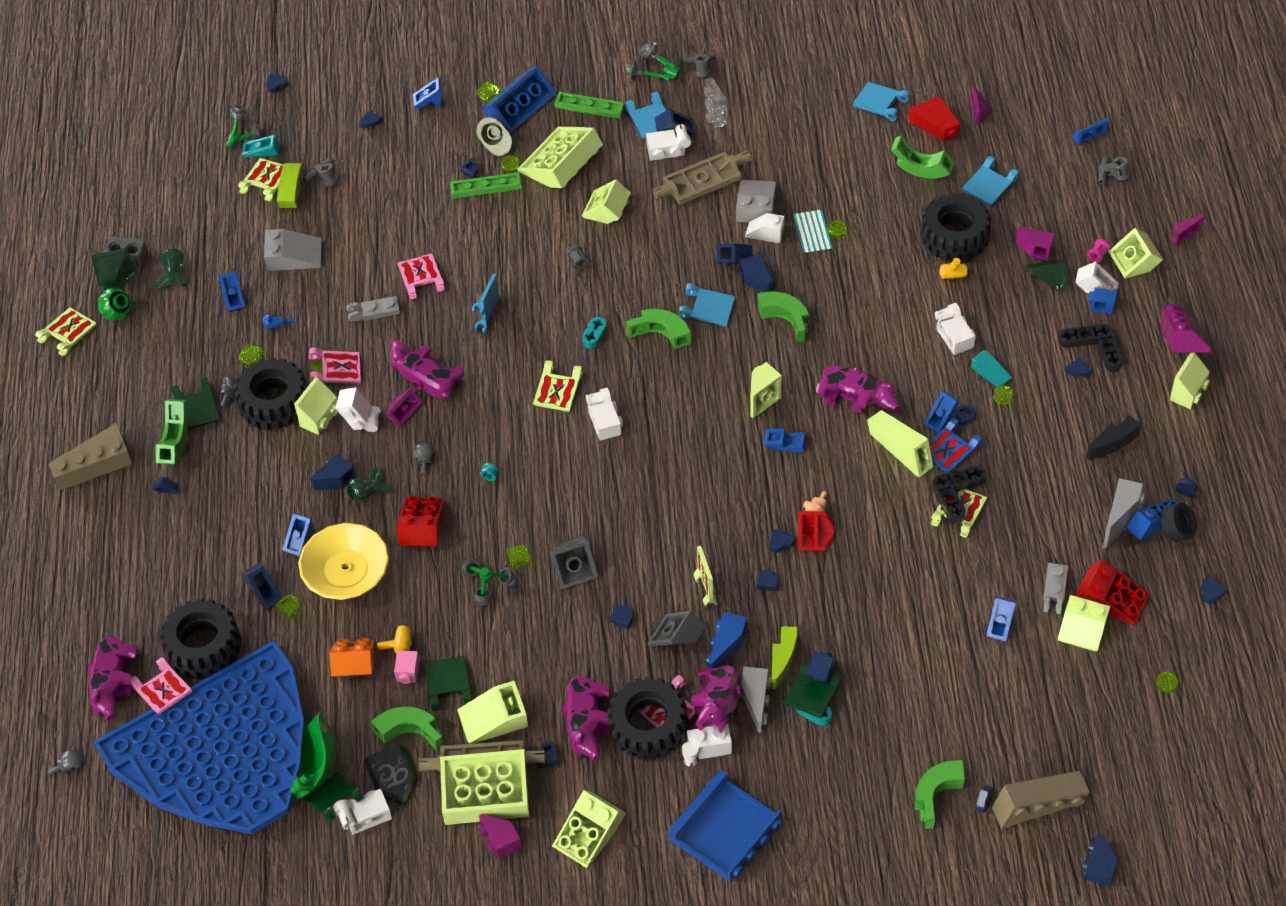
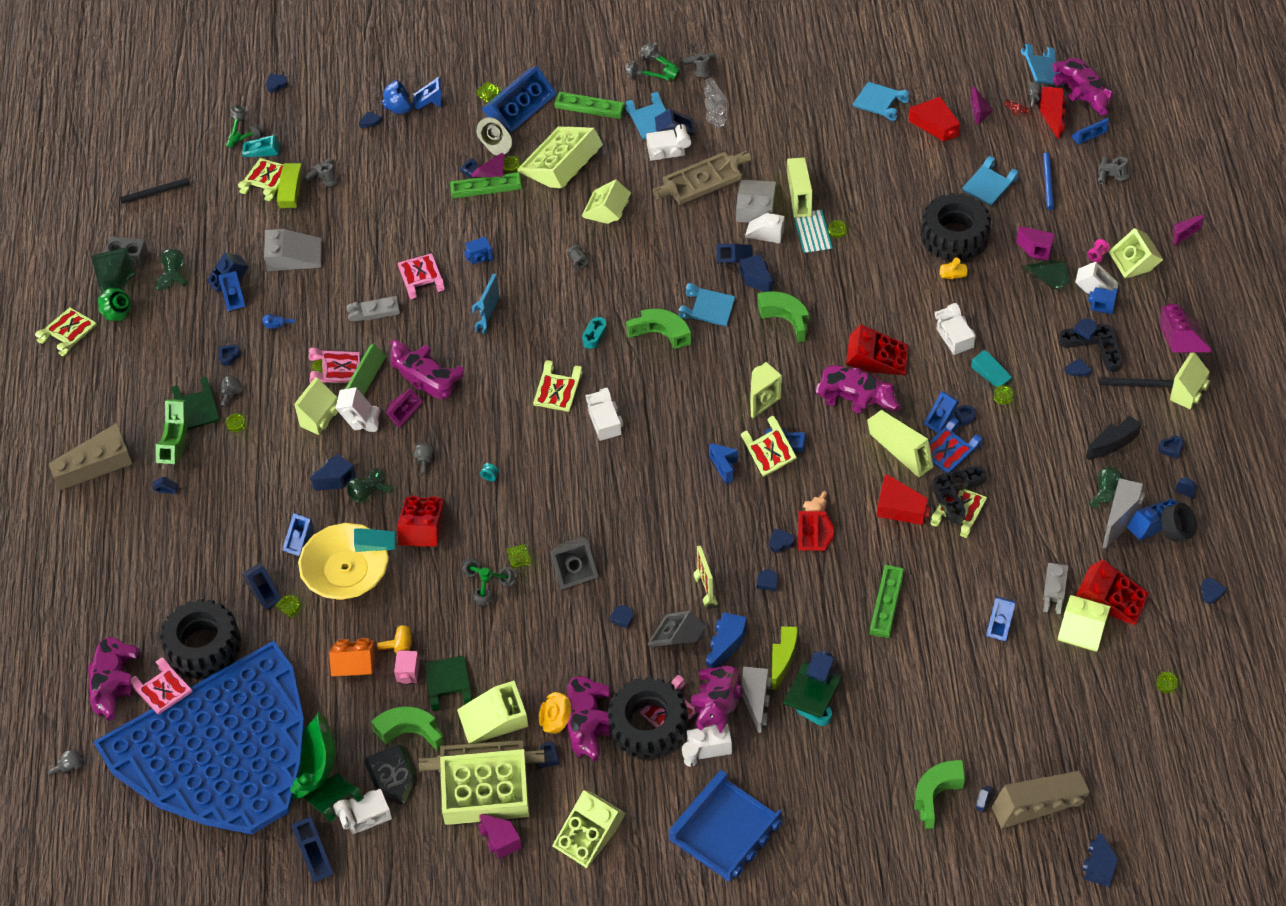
black tyre [234,358,307,430] -> none
clear neon green tile [238,343,264,364] -> none
bright green arch [891,136,954,179] -> none
none -> black bar [119,178,189,204]
none -> dark blue slope [207,252,249,292]
none -> dark blue tile [218,345,241,366]
none -> clear neon green tile [225,413,245,432]
none -> dark blue slope [291,816,334,883]
none -> bright green tile [345,344,387,396]
none -> teal slope [354,528,395,552]
none -> blue cylinder [382,79,414,115]
none -> blue brick [464,236,493,265]
none -> magenta slope [471,152,504,177]
none -> yellow tile [539,692,571,734]
none -> blue slope [709,443,738,484]
none -> flag [741,416,797,477]
none -> yellowish green slope [787,157,812,218]
none -> red slope [846,324,909,375]
none -> bright green tile [869,565,905,638]
none -> red slope [877,474,930,525]
none -> clear red piece [1004,99,1029,115]
none -> dark azure flag [1021,44,1064,86]
none -> dark grey piece [1028,81,1042,108]
none -> red slope [1040,87,1066,138]
none -> blue bar [1043,152,1054,210]
none -> magenta animal [1052,58,1113,115]
none -> dark blue tile [1073,319,1097,340]
none -> clear green piece [1089,467,1123,509]
none -> black bar [1100,378,1174,388]
none -> dark blue tile [1158,435,1183,459]

